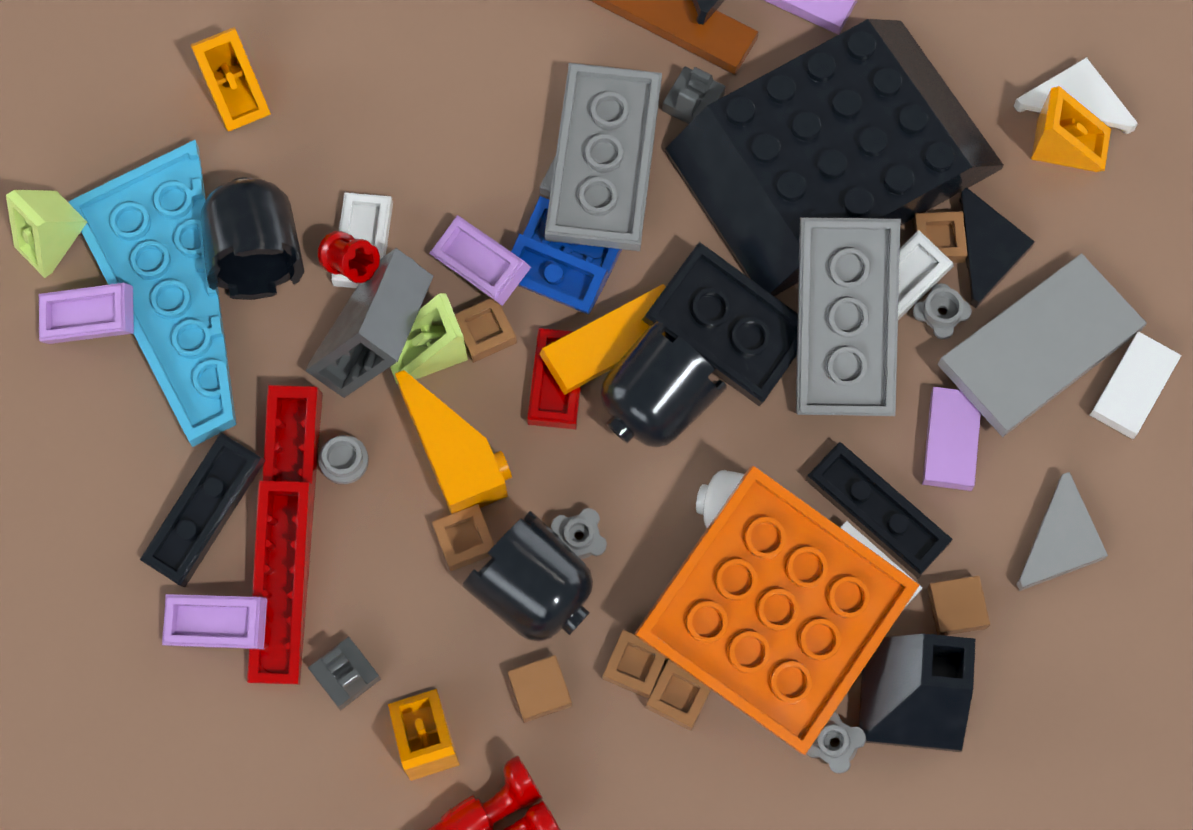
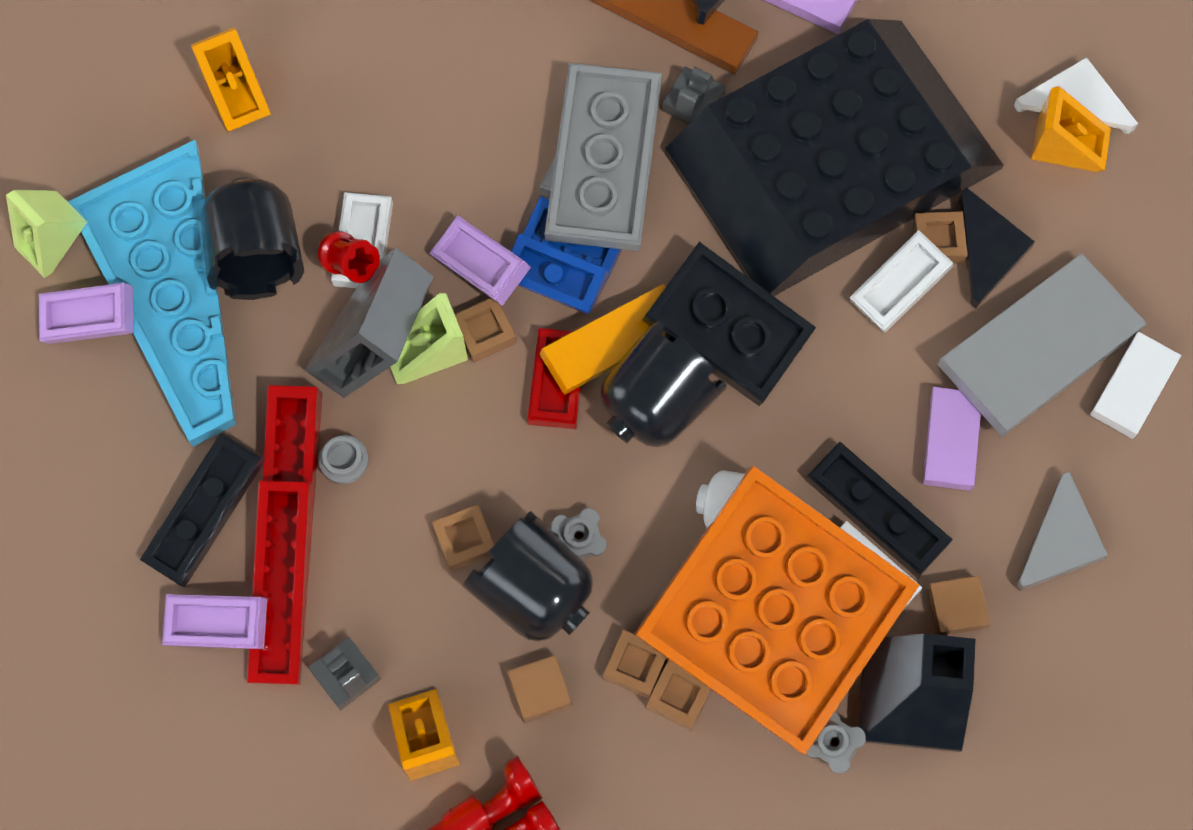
light orange slope [395,370,512,514] -> none
light grey tile [796,218,901,416] -> none
light grey plate [913,283,972,339] -> none

